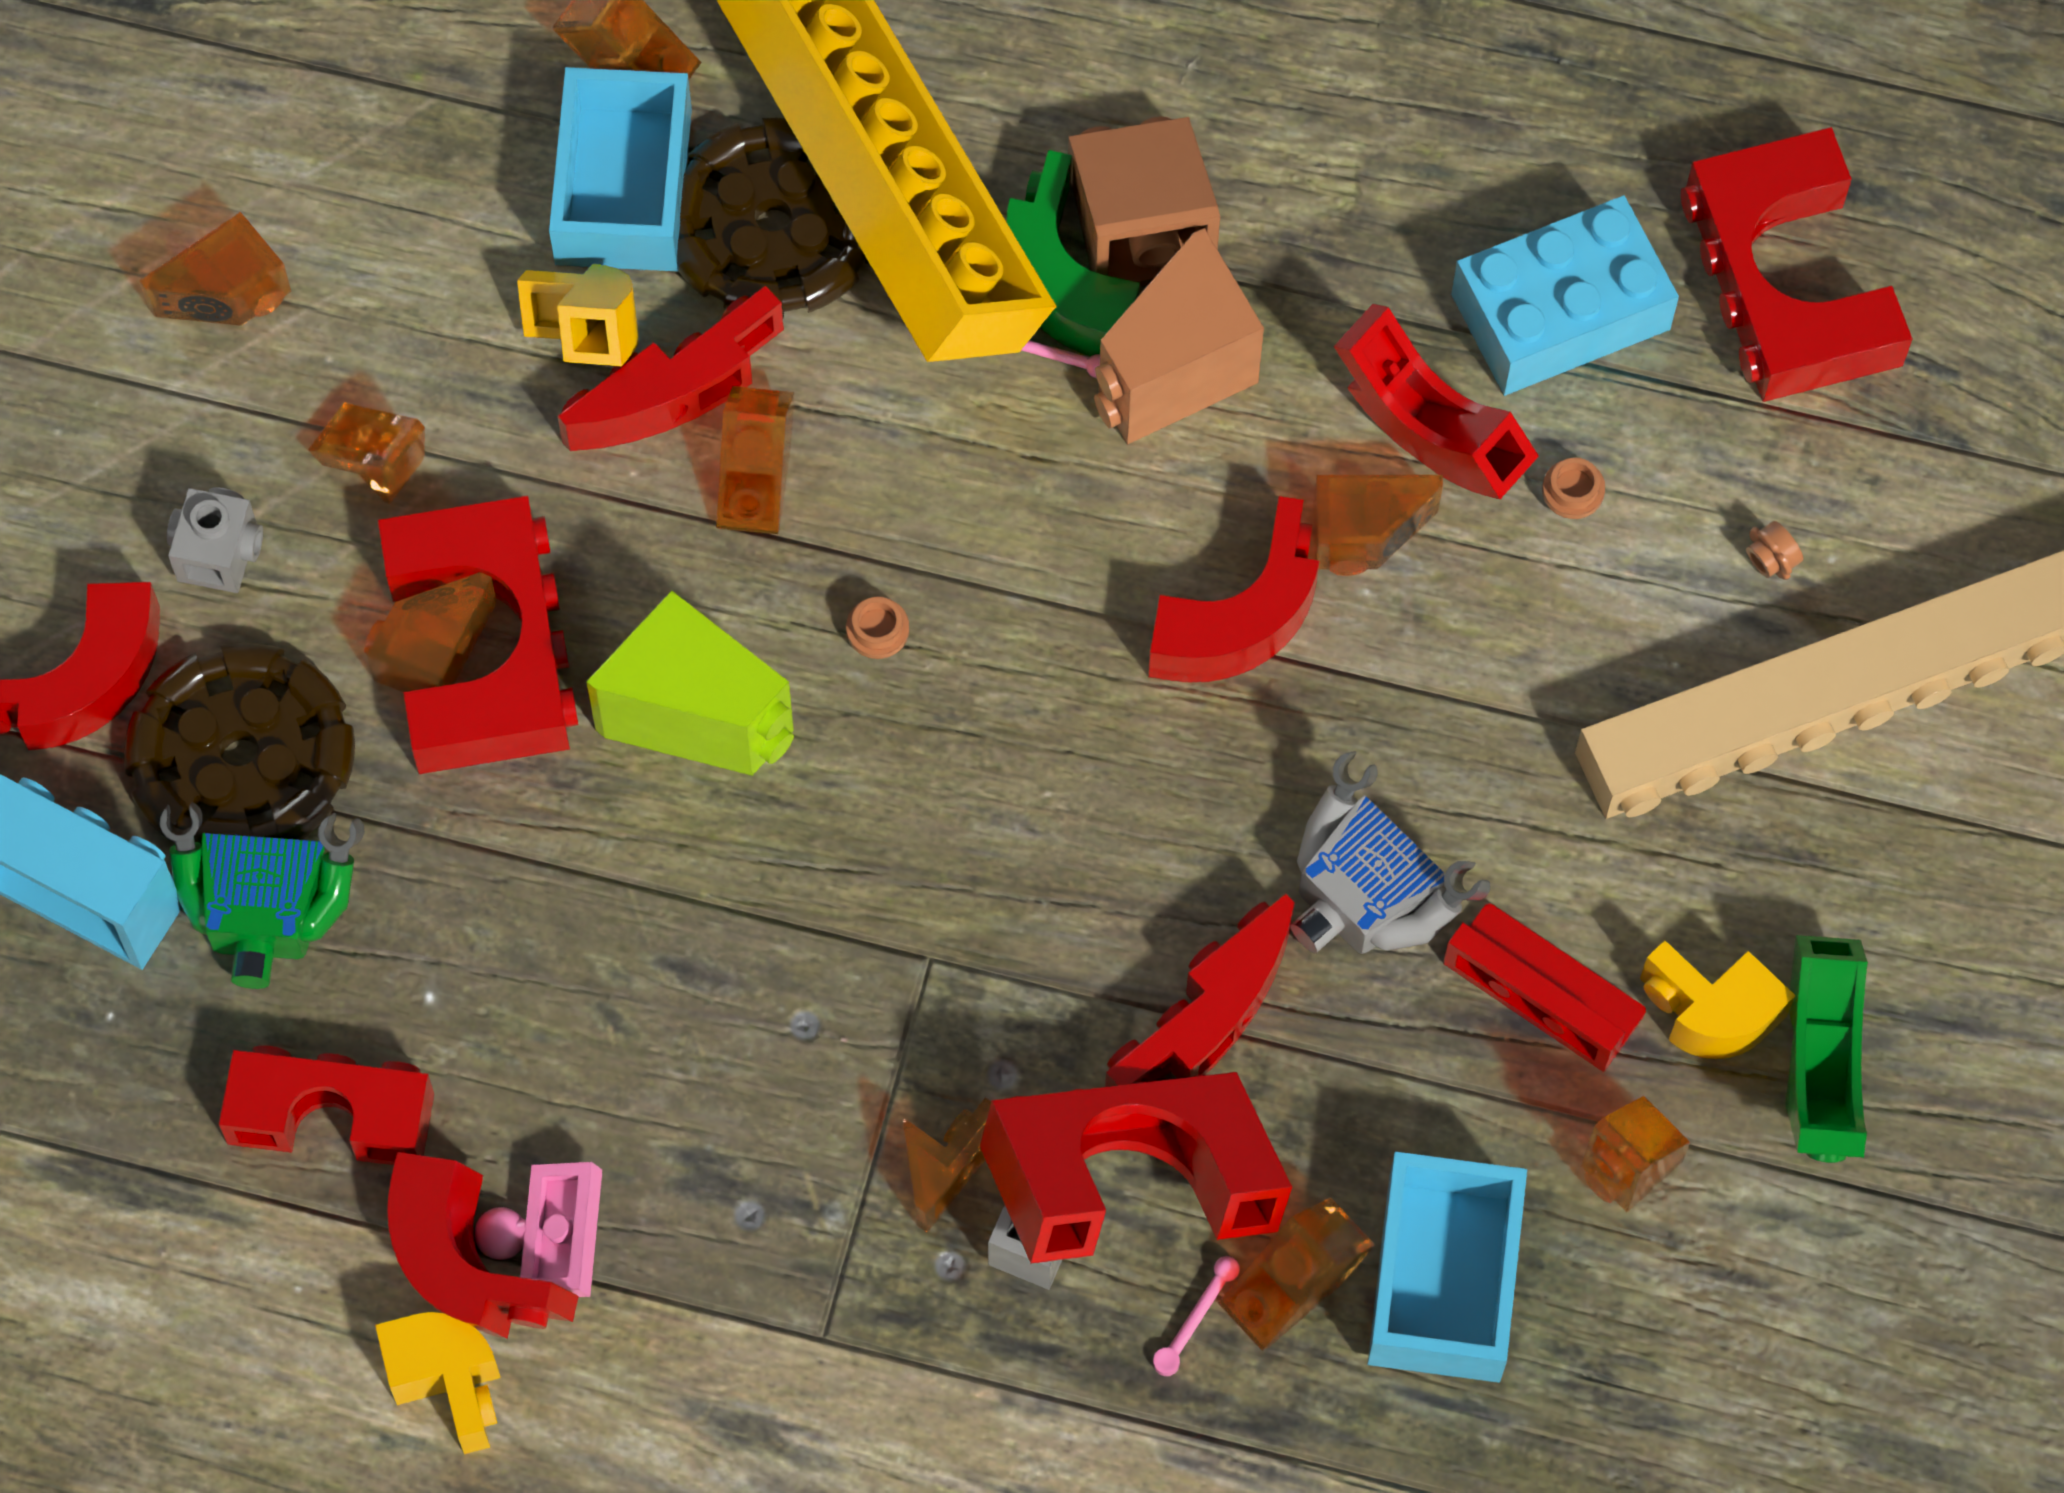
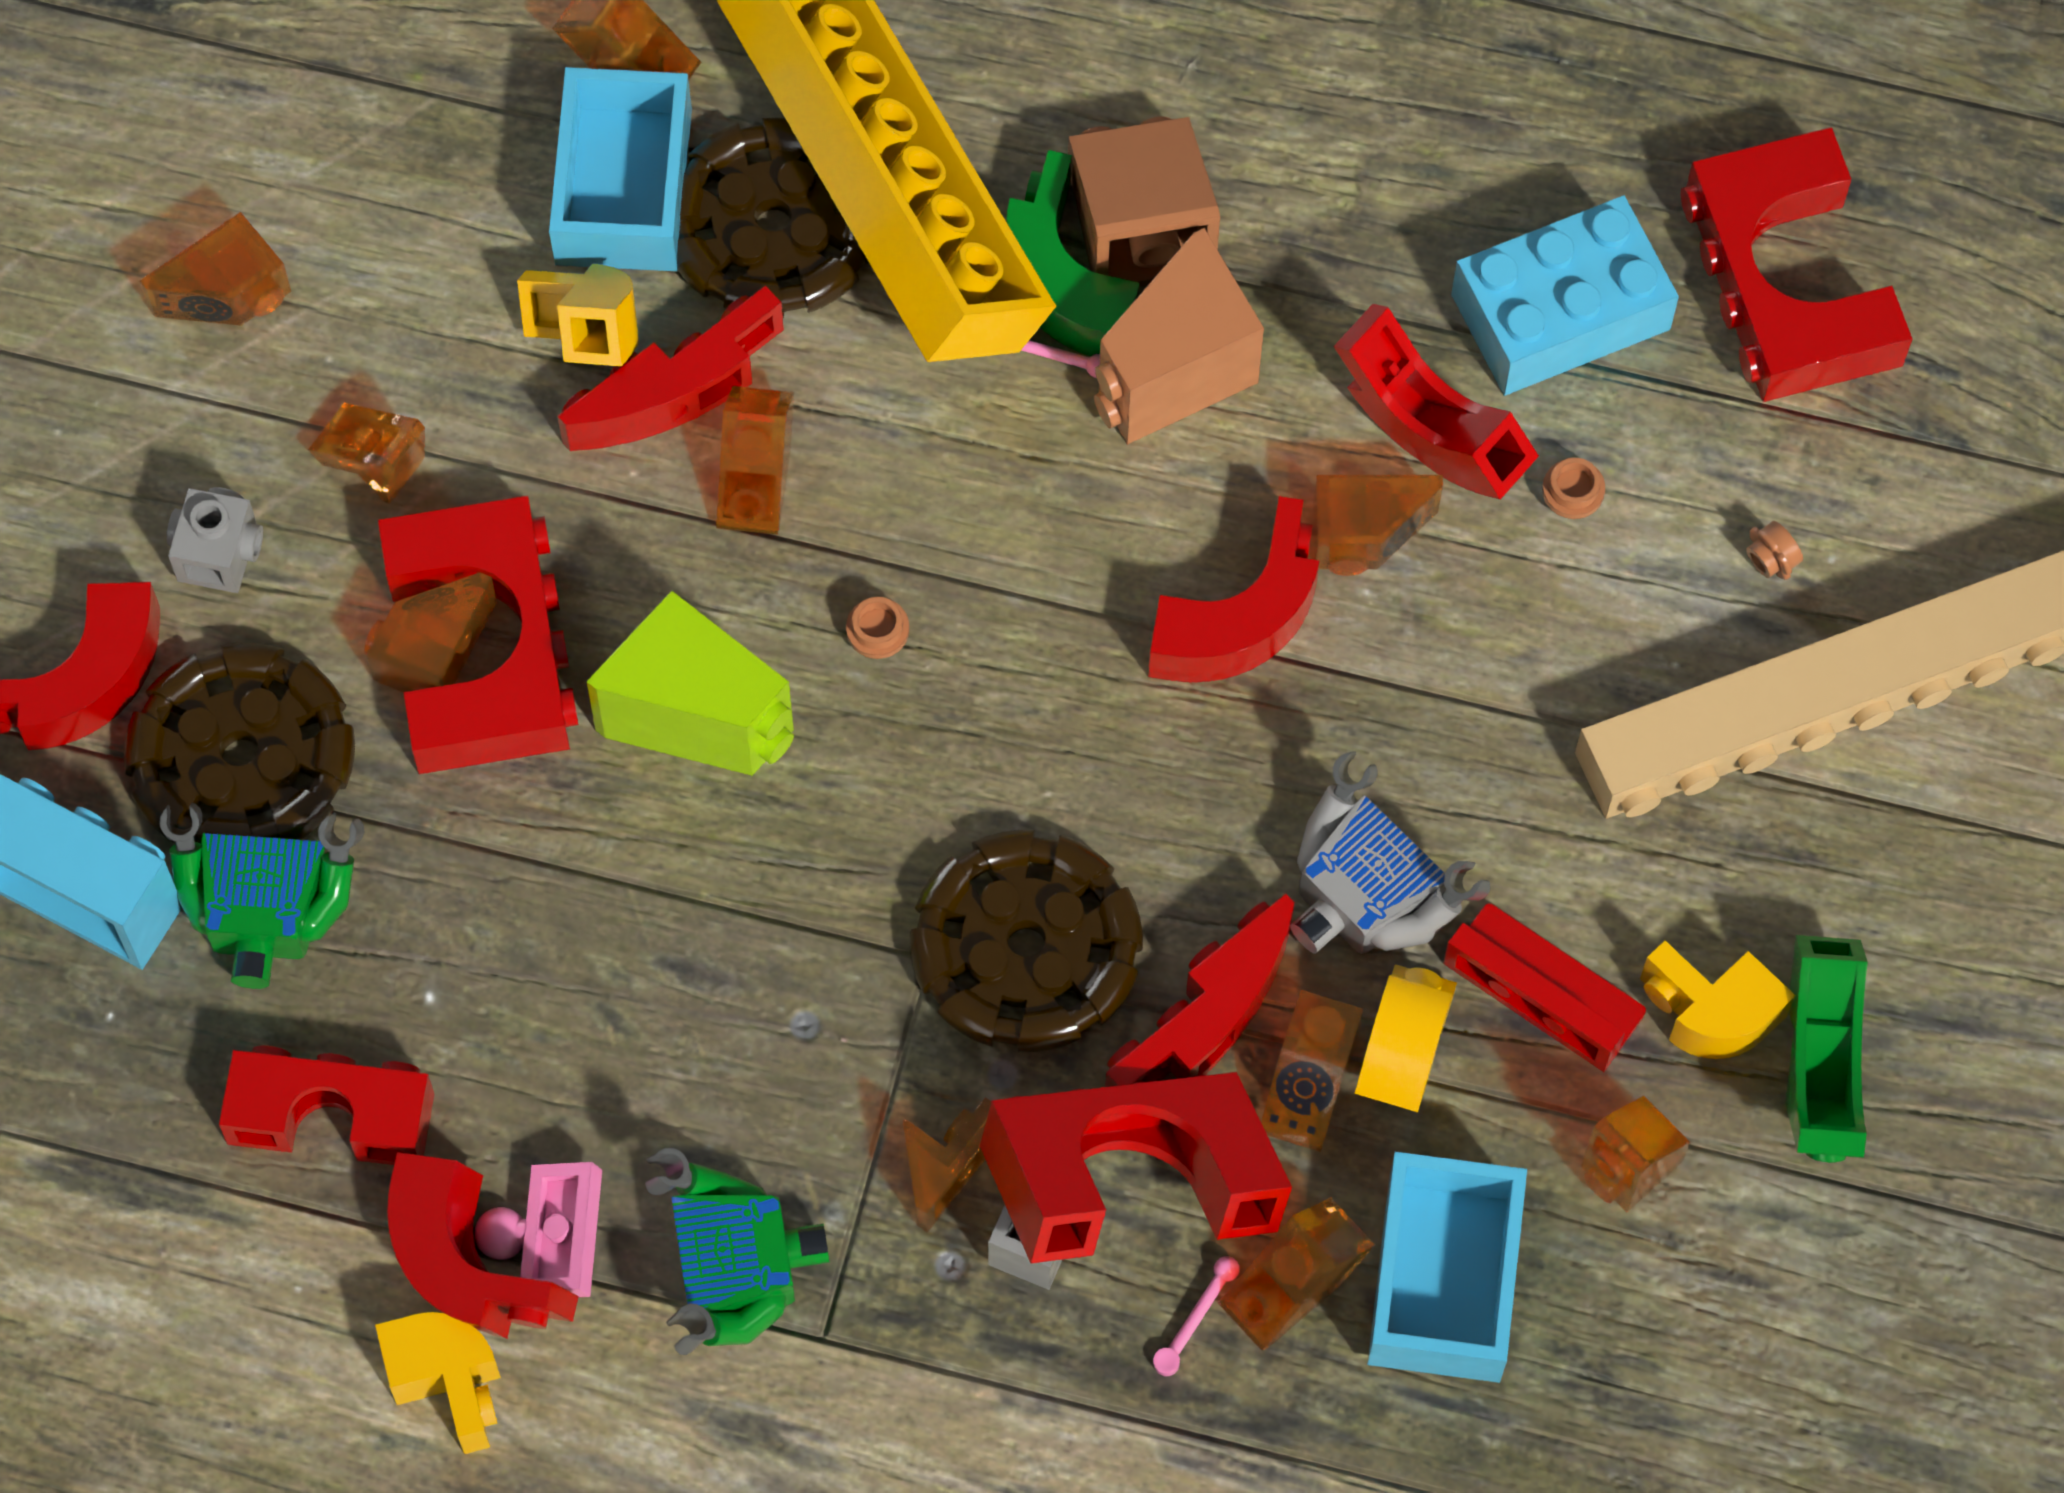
none -> torso [646,1148,830,1355]
none -> dark brown plate [909,830,1143,1052]
none -> clear orange slope [1261,990,1364,1152]
none -> yellow brick [1355,964,1457,1112]

